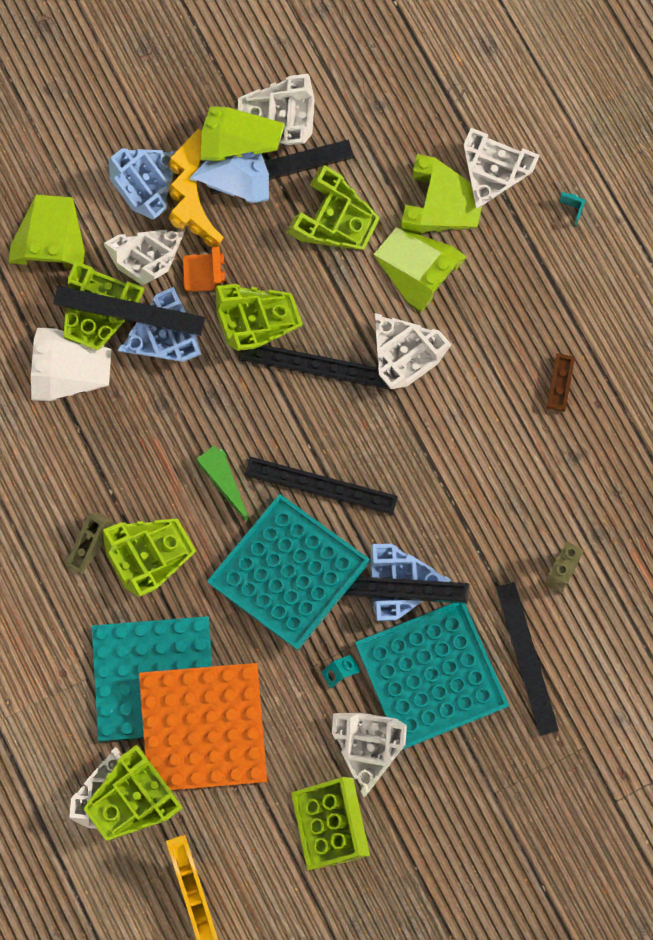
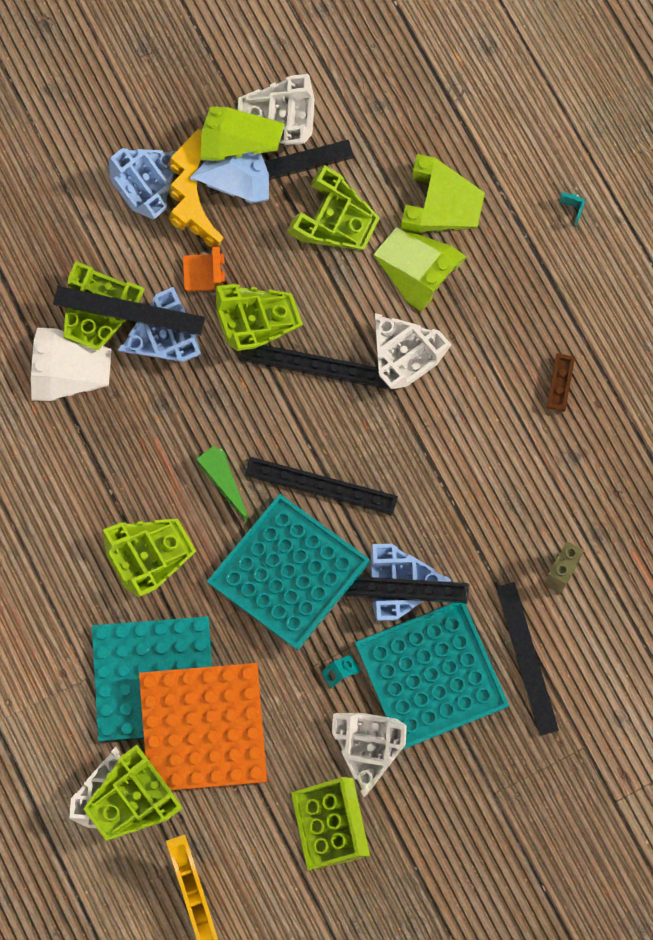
lime wedge [8,194,85,269] -> none
olive slope [66,513,115,574] -> none
white wedge [104,228,185,286] -> none
white wedge [464,128,540,209] -> none

